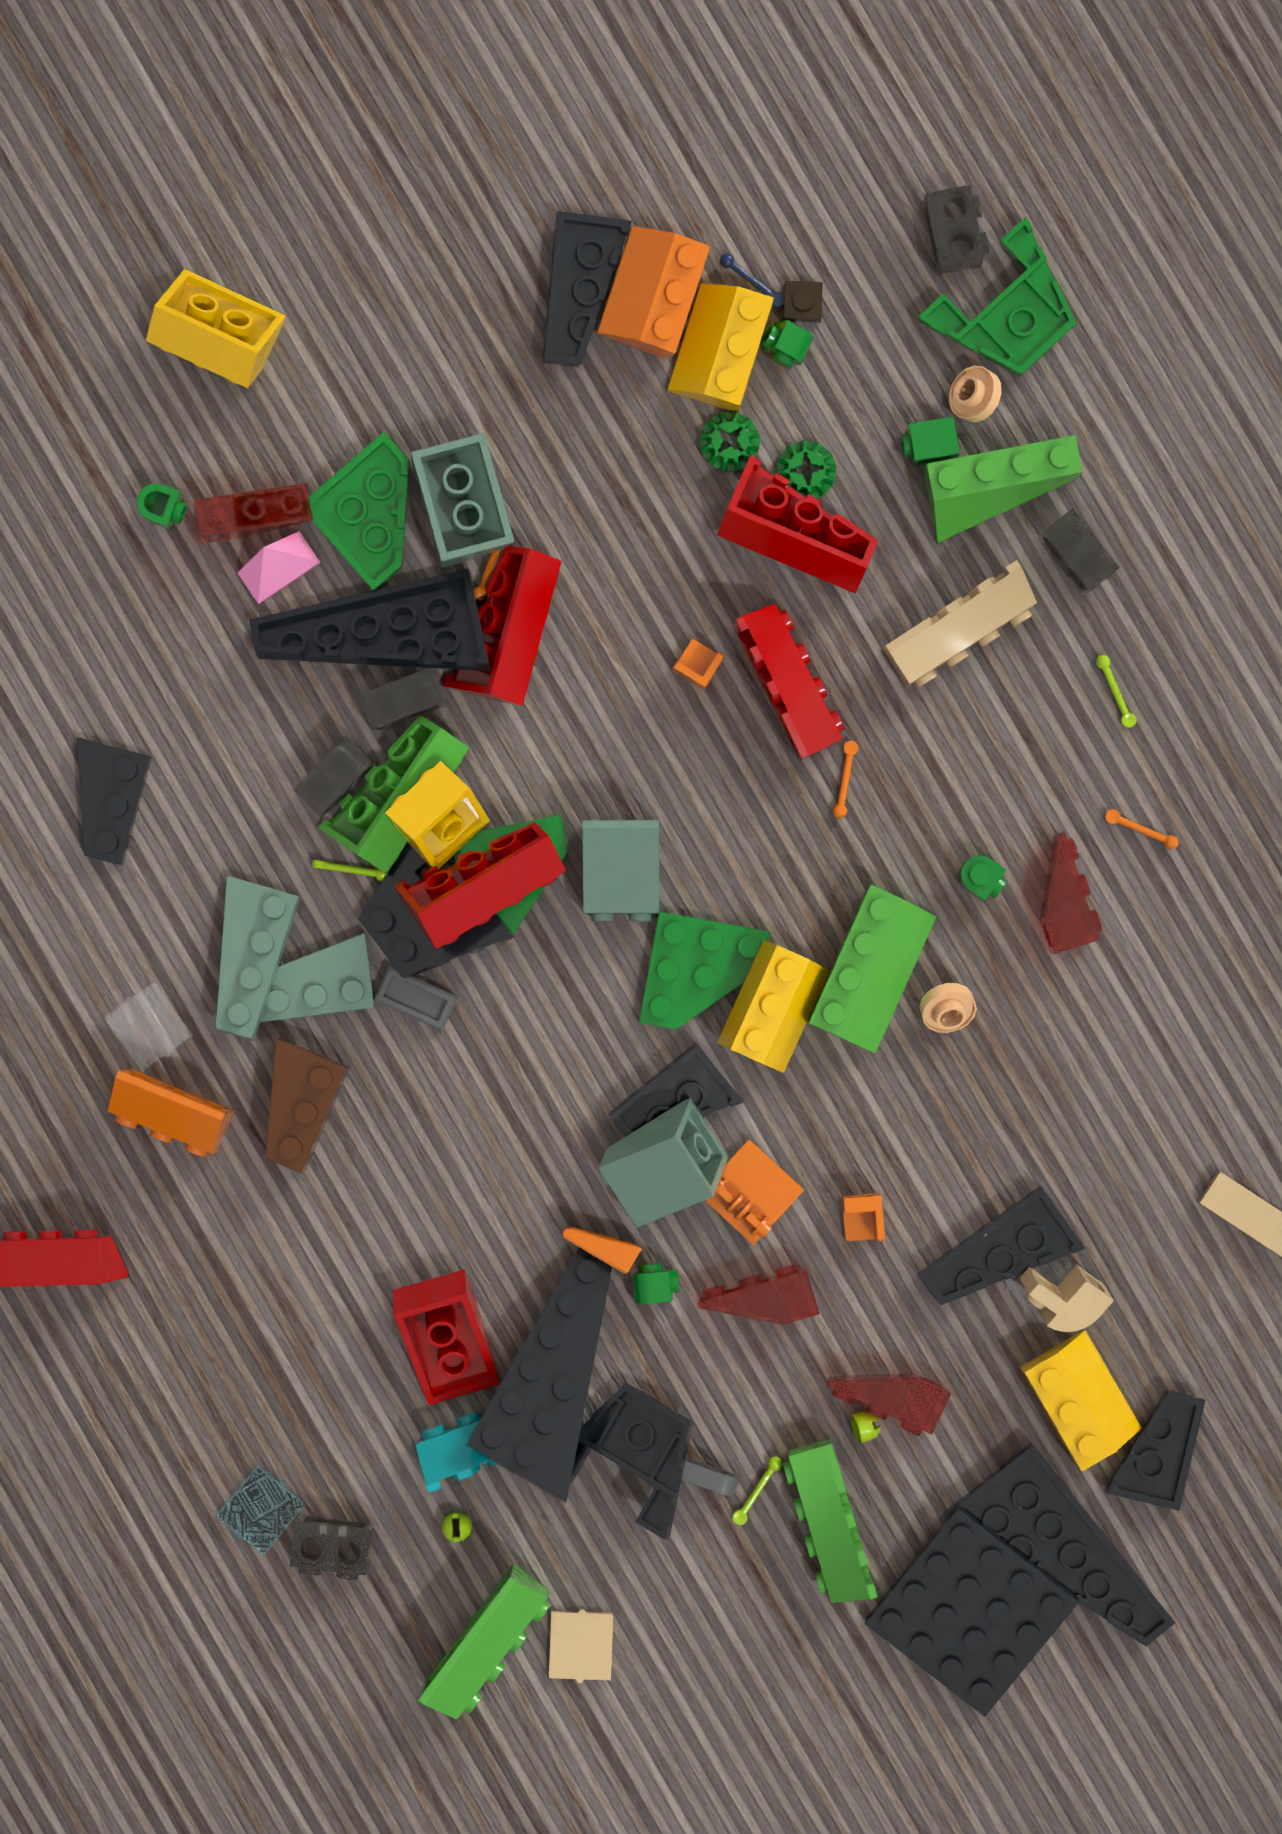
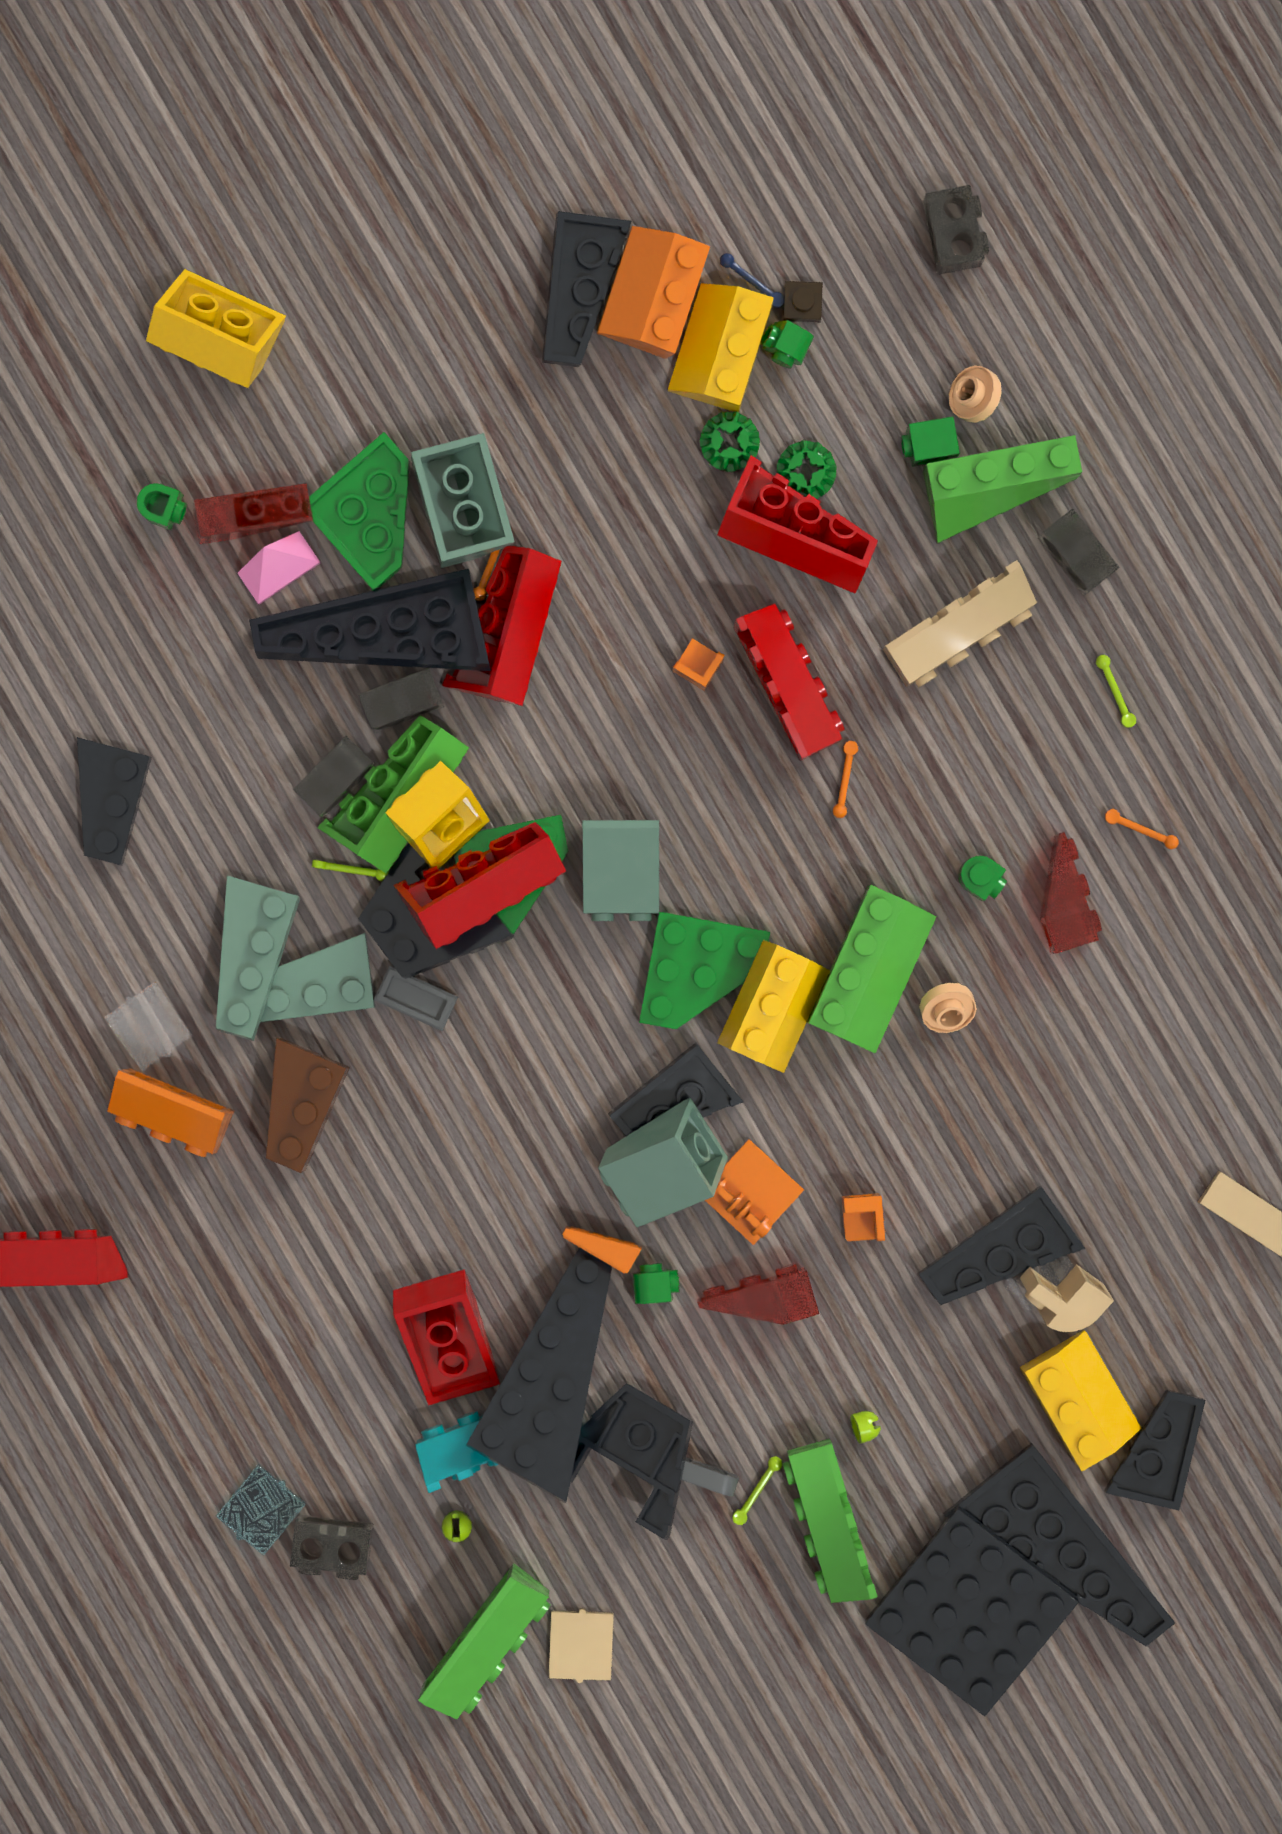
clear red slope [827,1373,951,1436] -> none
green wing [917,217,1076,377] -> none

